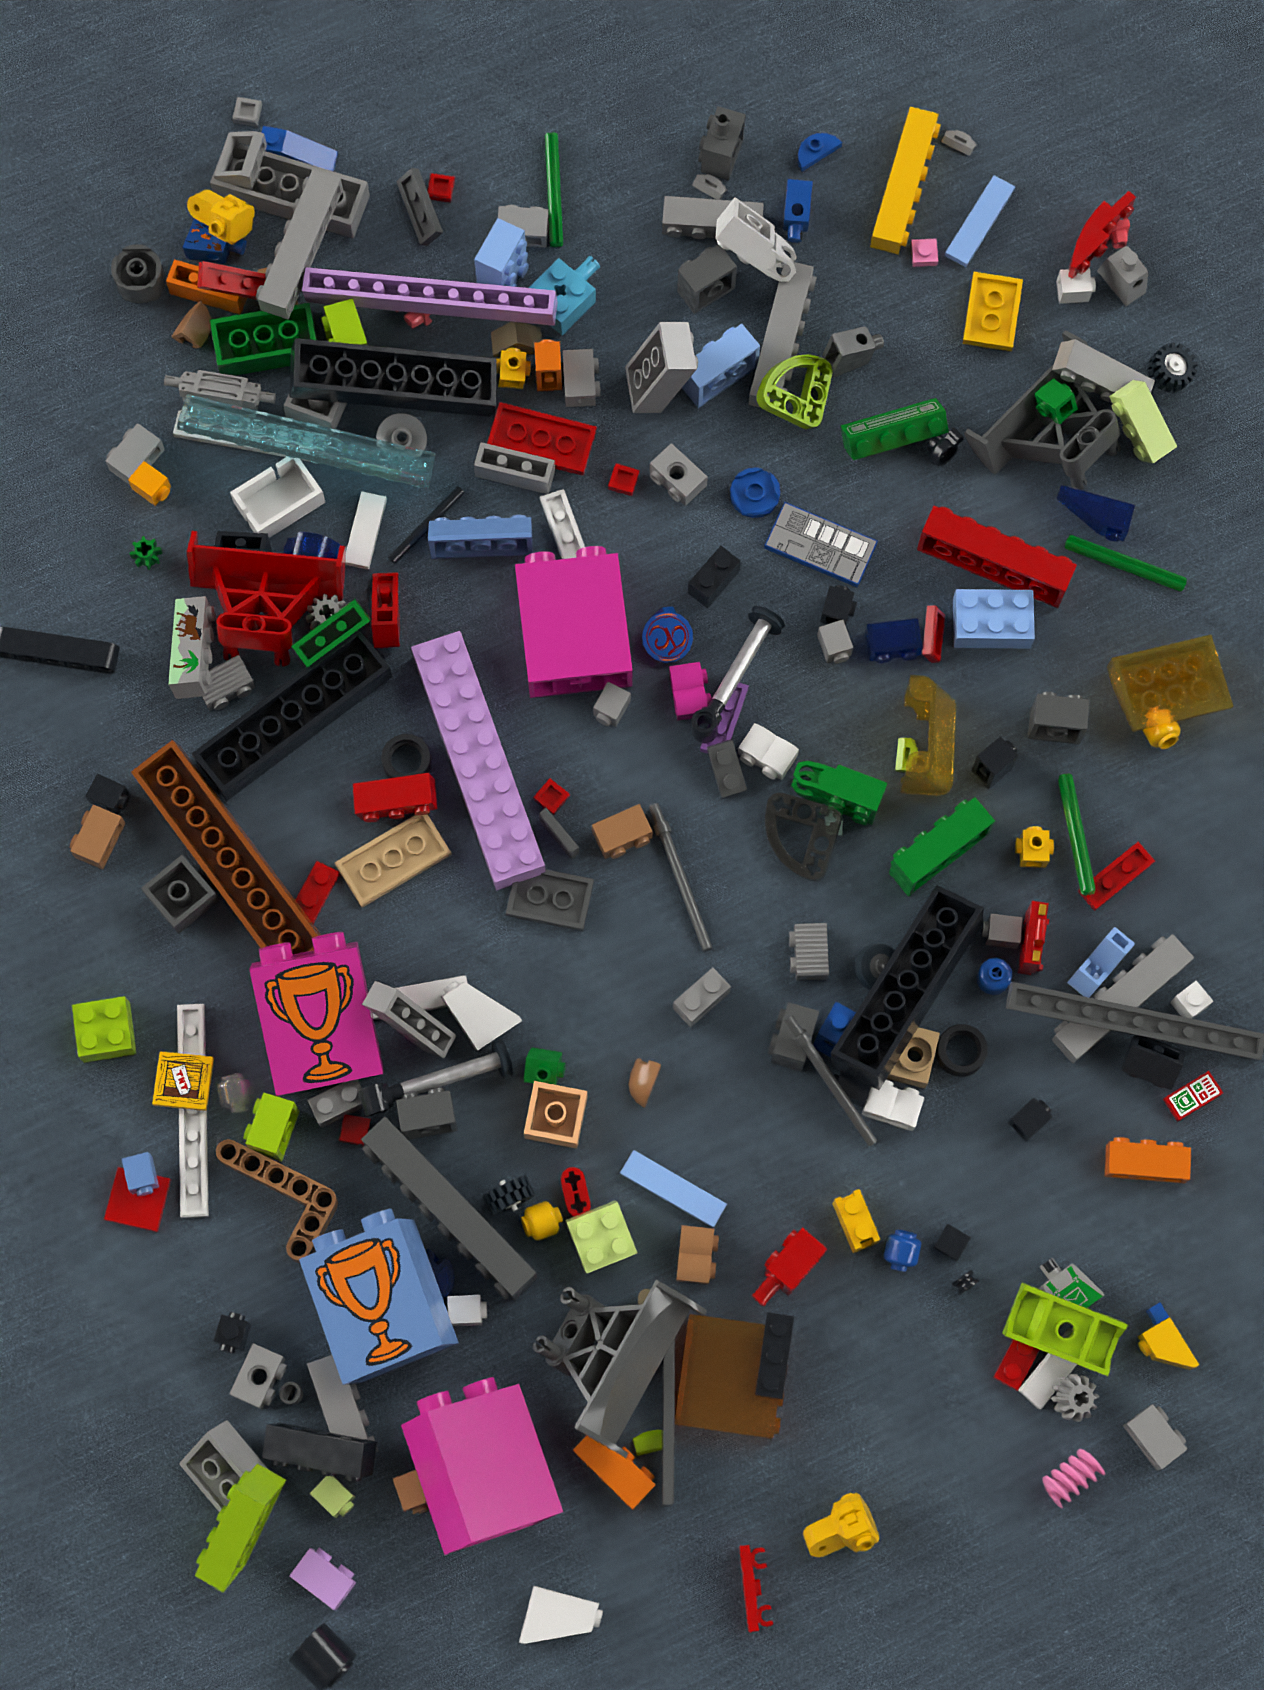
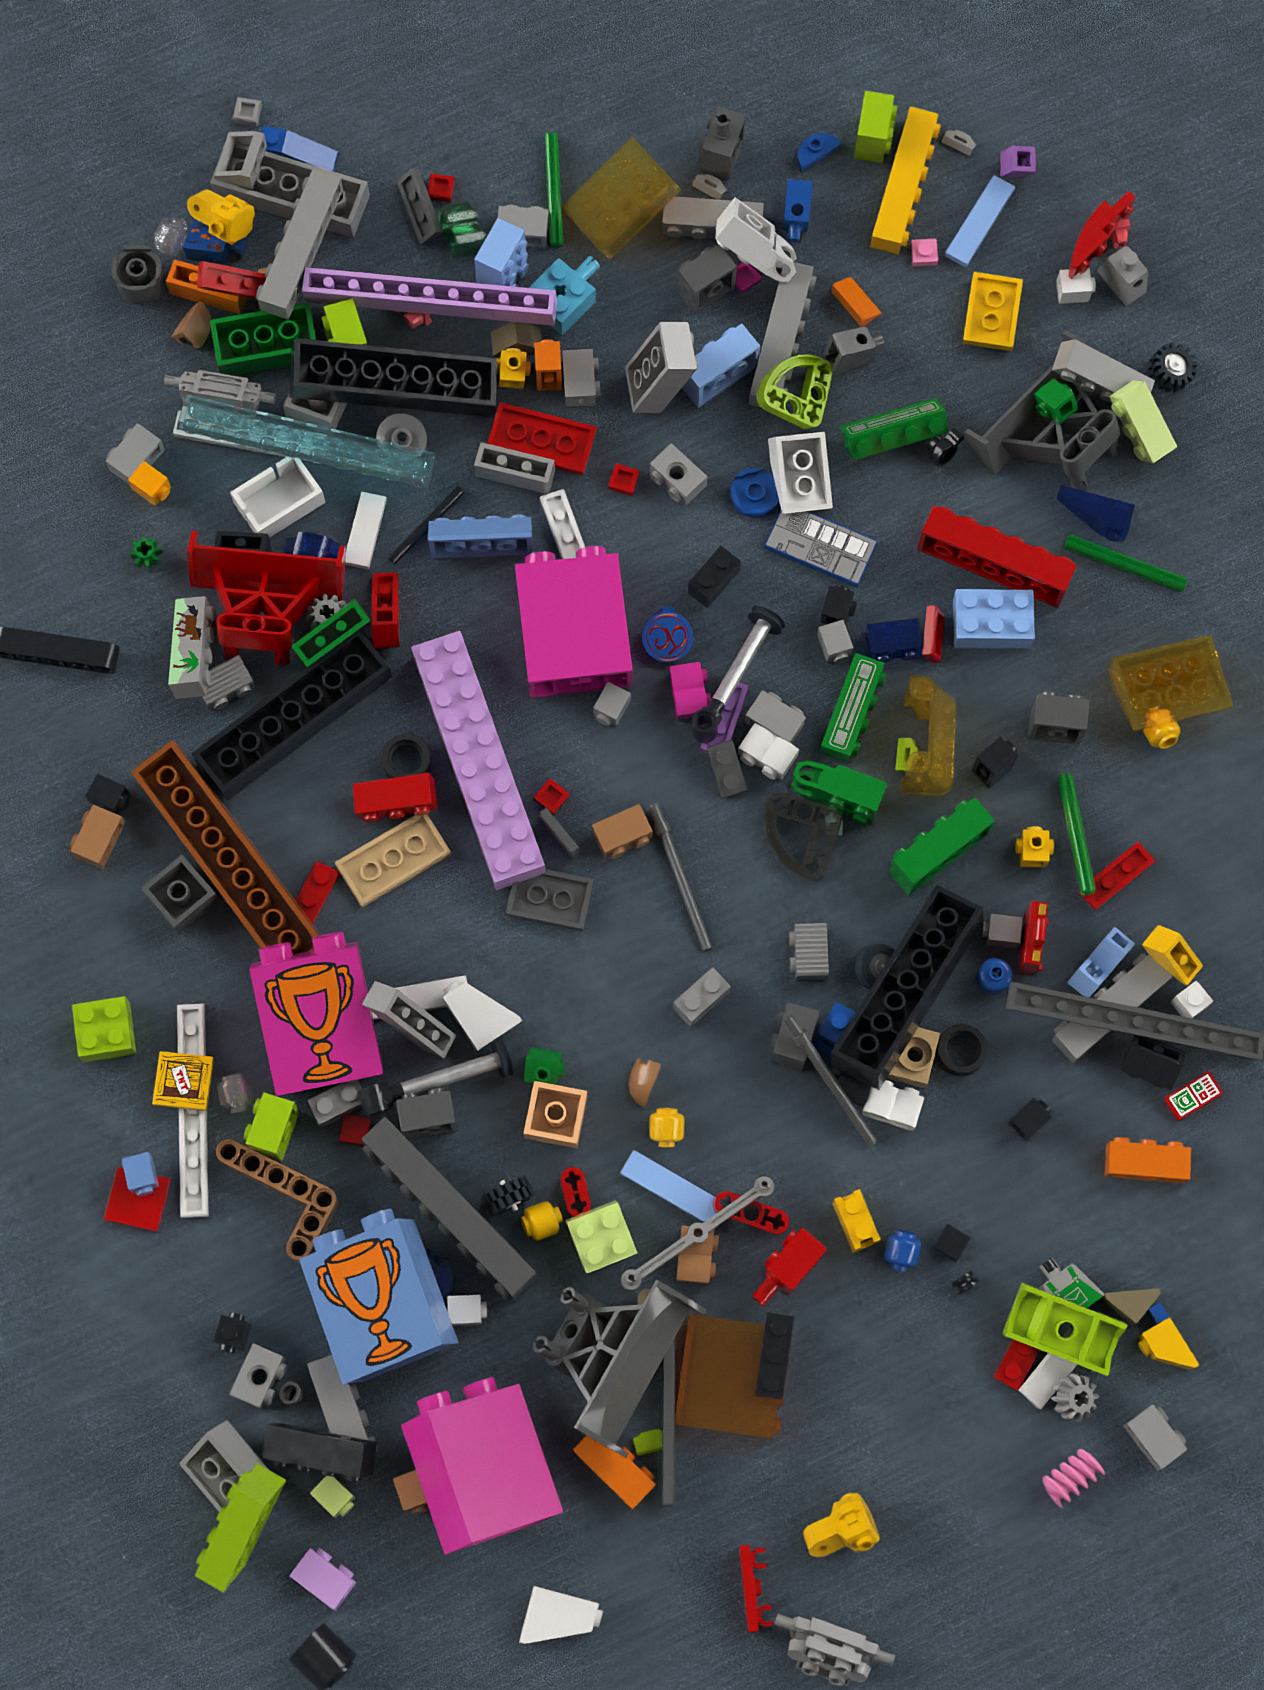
none -> clear head [153,216,189,256]
none -> clear green brick [437,202,487,259]
none -> clear yellow slope [561,137,681,260]
none -> light grey piece [621,1176,774,1291]
none -> yellow head [649,1108,684,1147]
none -> red beam [712,1191,789,1235]
none -> dark pink tile [735,262,762,294]
none -> light grey brick [745,690,806,744]
none -> white slope [768,432,833,514]
none -> light grey piece [774,1613,895,1686]
none -> green brick [819,653,887,763]
none -> orange slope [831,277,882,327]
none -> lime brick [854,91,898,163]
none -> medium lavender brick [1000,146,1036,178]
none -> dark tan slope [1101,1288,1160,1326]
none -> yellow slope [1142,925,1203,985]

